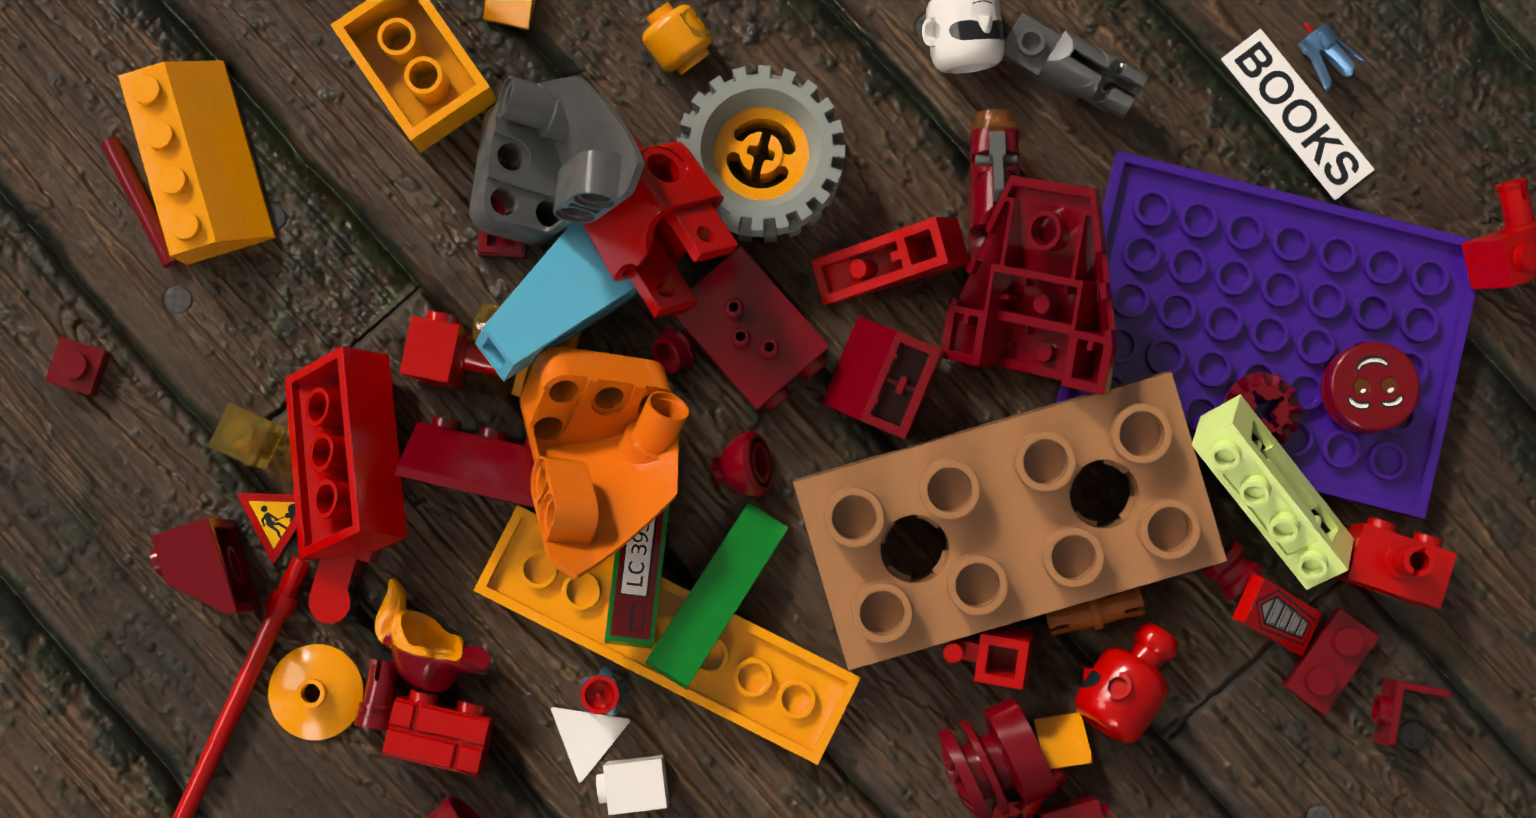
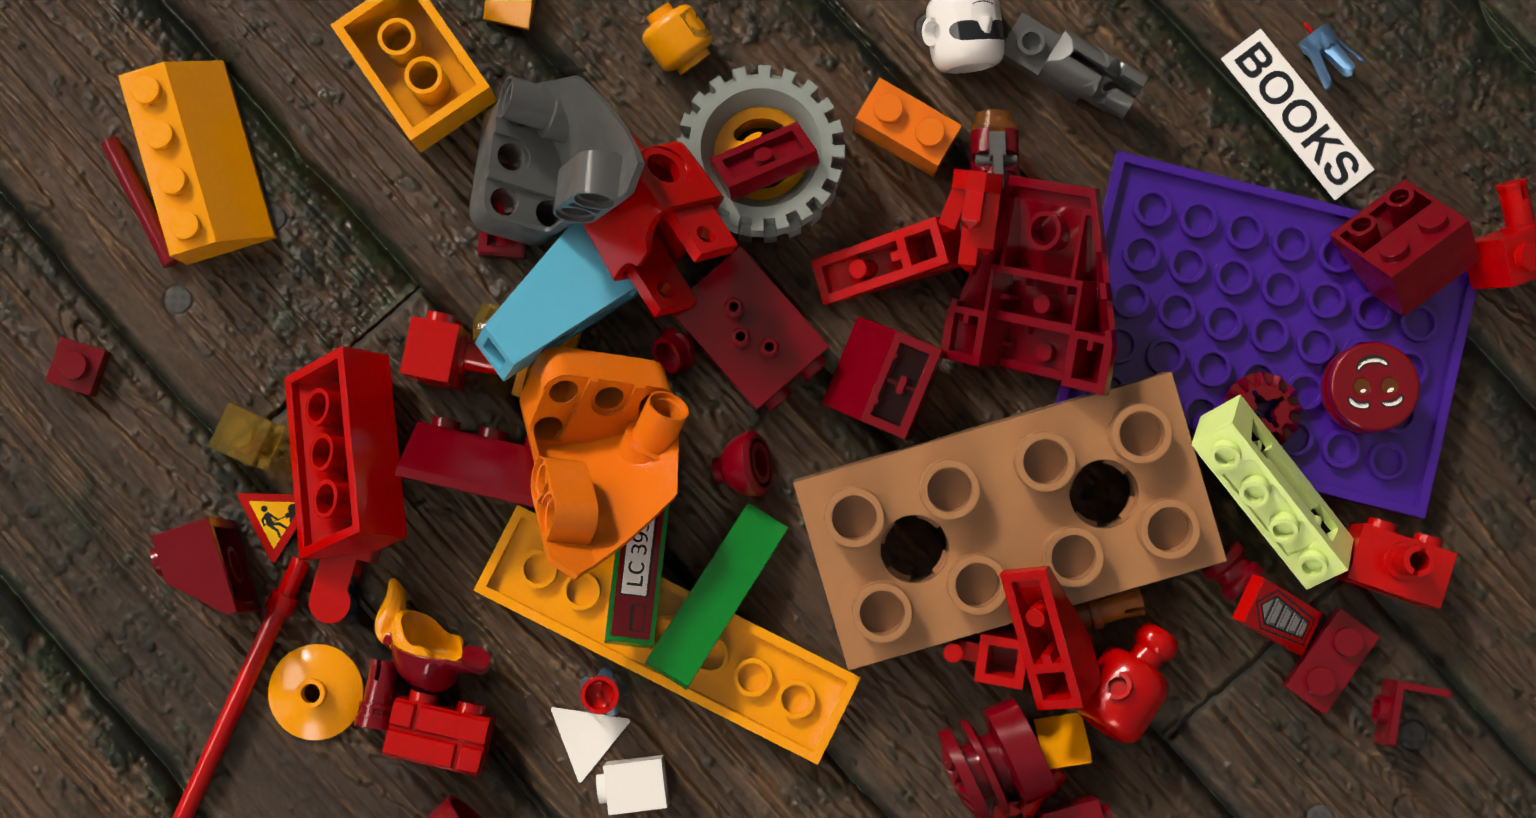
none -> dark red plate [710,121,819,201]
none -> orange brick [853,77,962,177]
none -> red rock [938,169,1004,271]
none -> red slope [1000,566,1102,710]
none -> dark red slope [1329,179,1480,317]

